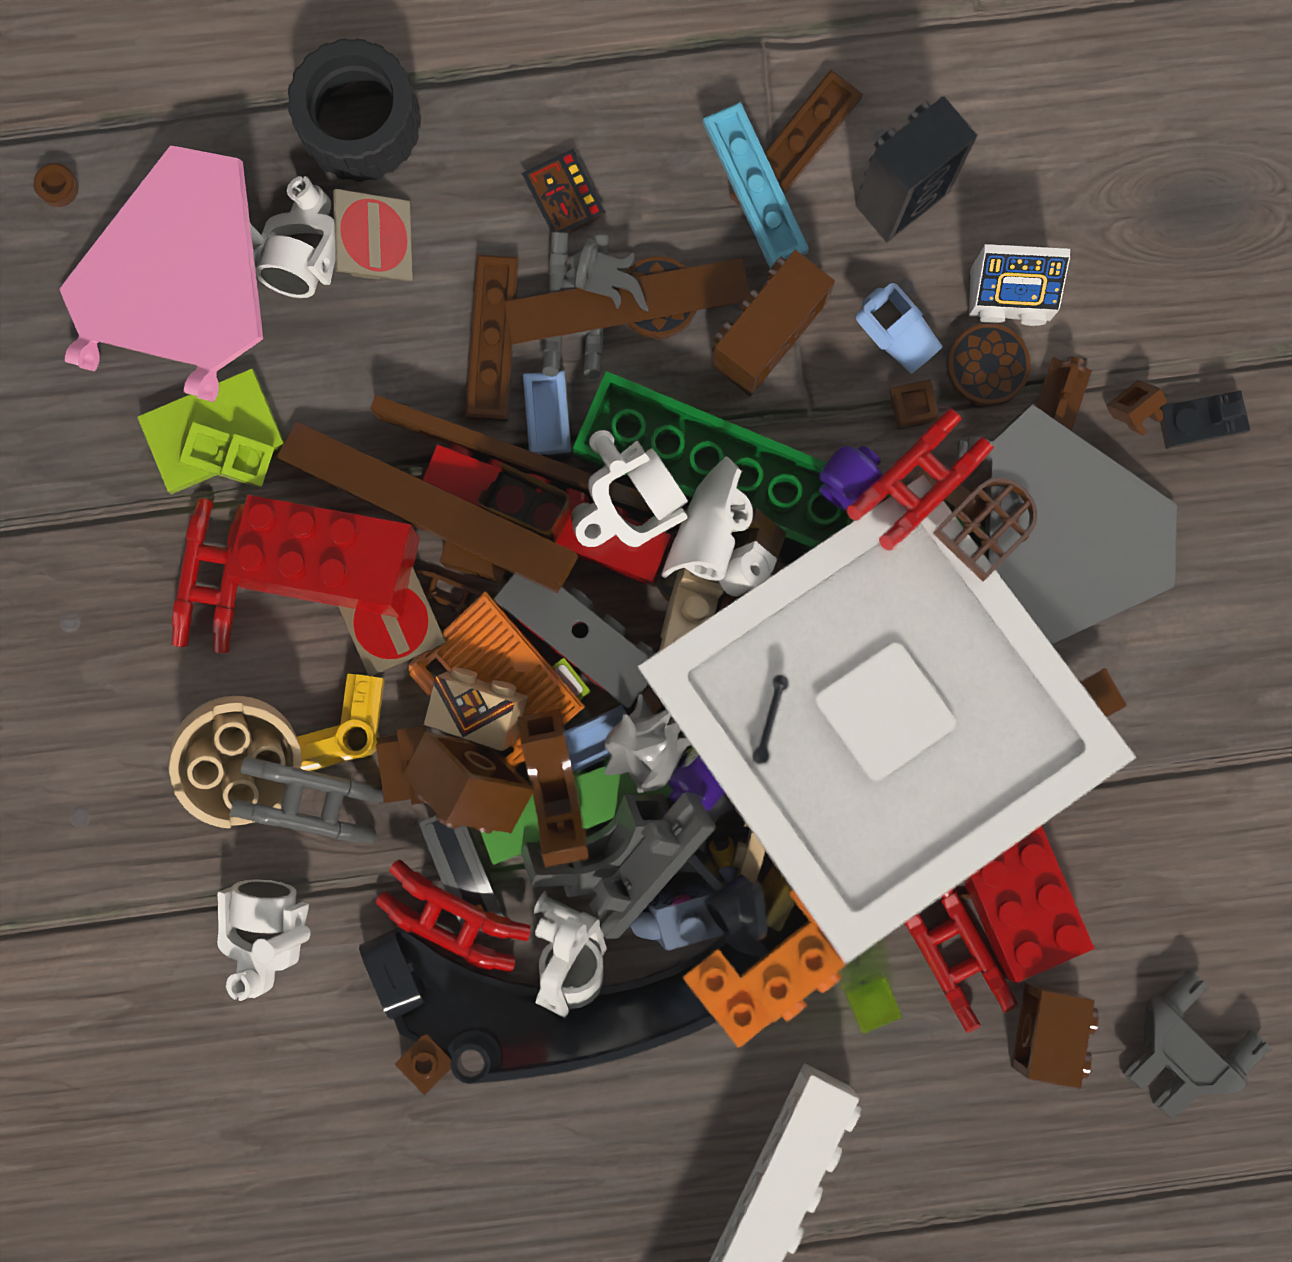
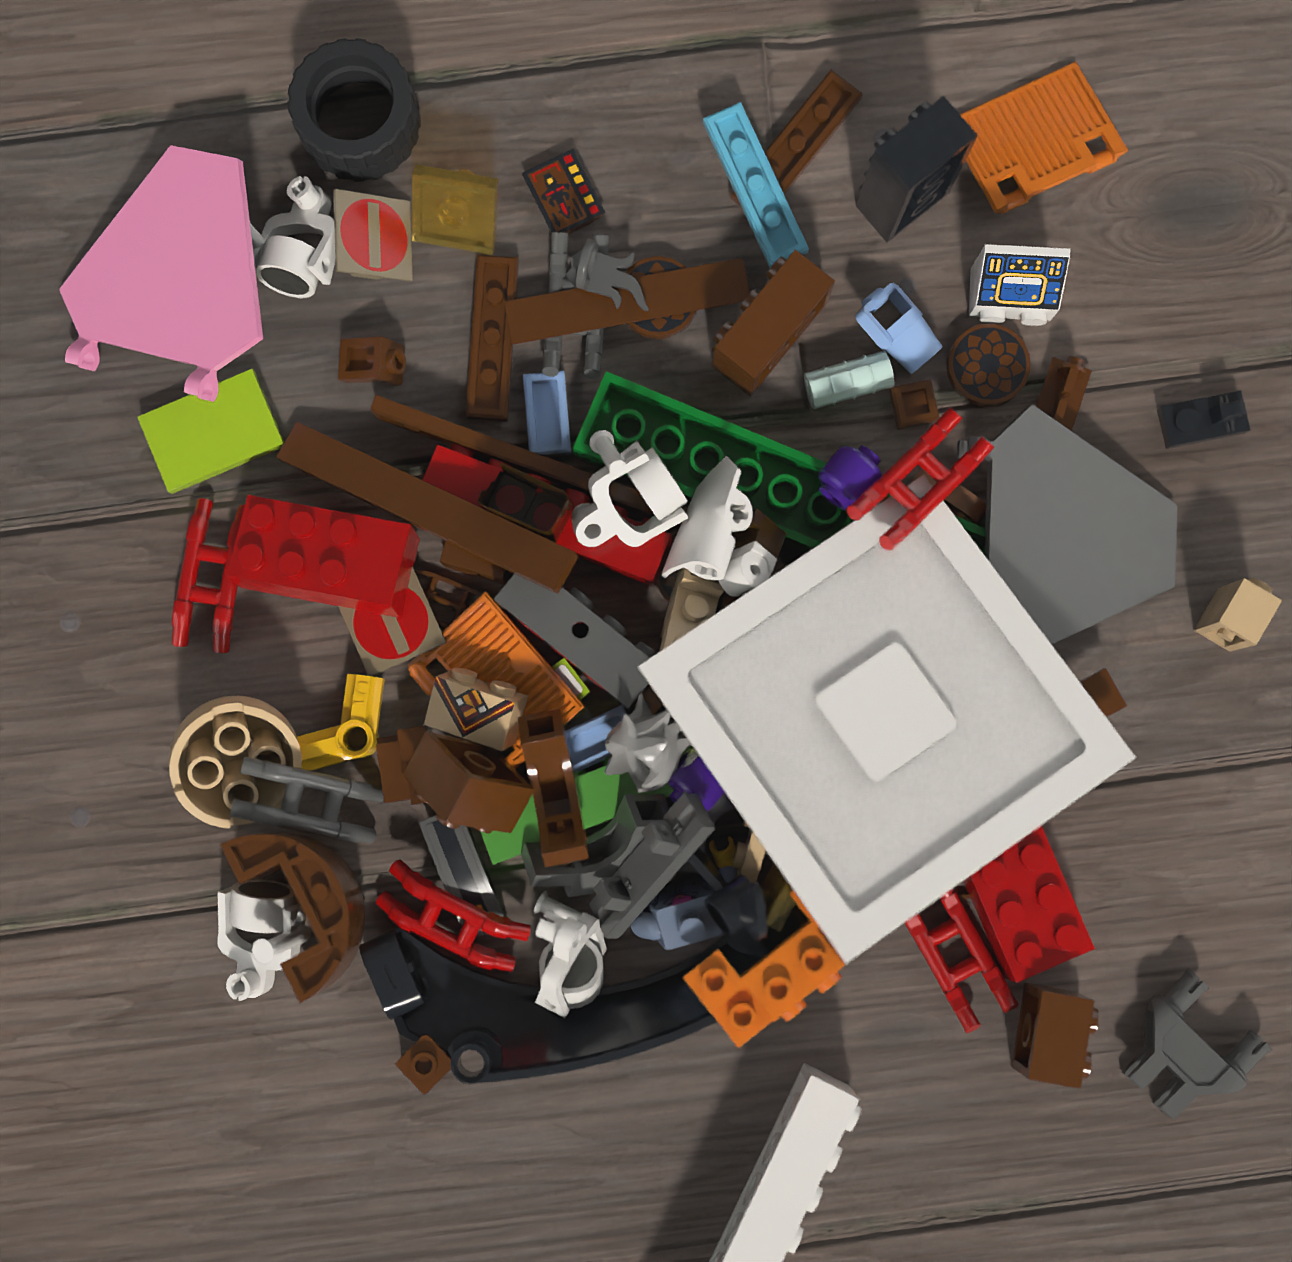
reddish brown tile [34,163,79,207] -> none
lime slope [179,422,275,487] -> none
black hinge [752,674,789,765] -> none
clear neon green brick [841,972,903,1034] -> none
reddish brown window [933,478,1037,582] -> none
reddish brown tile [1106,380,1167,435] -> none
none -> reddish brown cylinder [220,832,365,1004]
none -> reddish brown bracket [338,336,406,386]
none -> clear yellow tile [412,164,499,255]
none -> light aqua axle [804,351,895,409]
none -> orange window [960,61,1128,214]
none -> tan brick [1194,578,1282,652]

